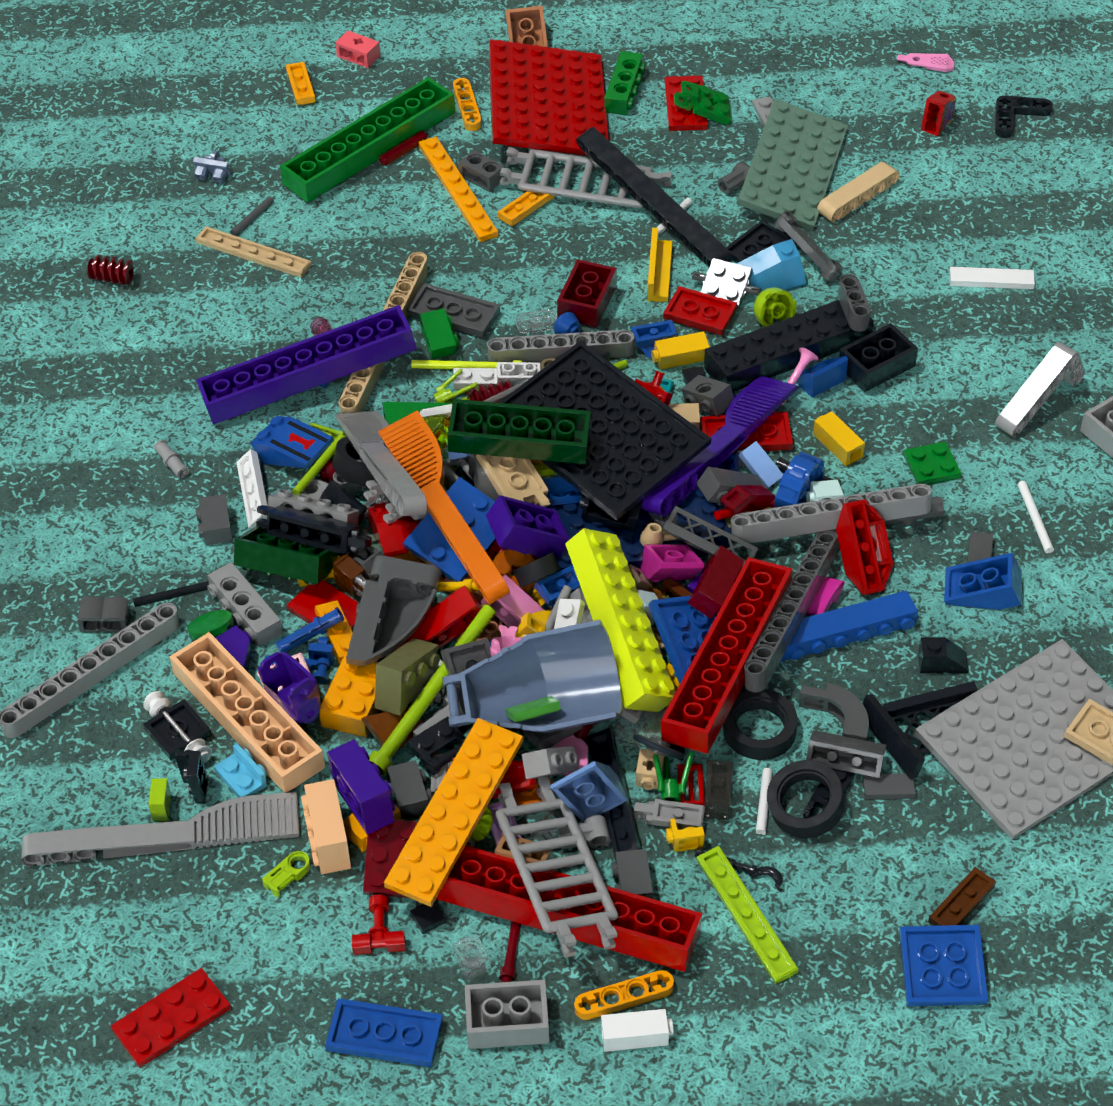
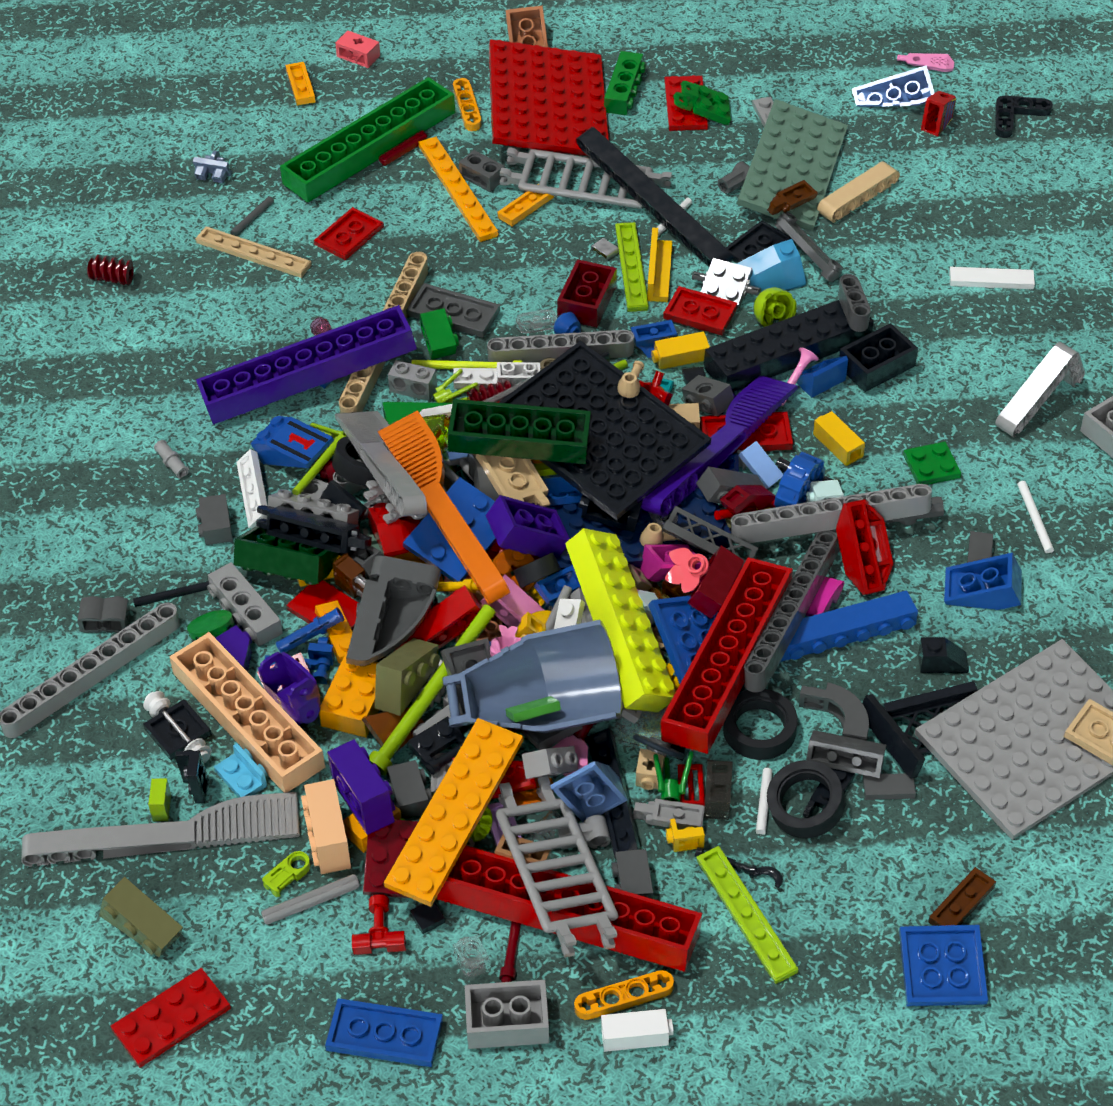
none -> olive wedge [99,877,183,957]
none -> light grey axle [261,874,360,925]
none -> red tile [314,207,384,260]
none -> light grey brick [388,360,437,401]
none -> flat silver piece [591,238,619,261]
none -> lime tile [615,222,648,312]
none -> tan bar [618,361,644,398]
none -> coral plate [665,548,709,593]
none -> reddish brown hinge [767,180,818,215]
none -> medium blue wedge [852,65,934,107]

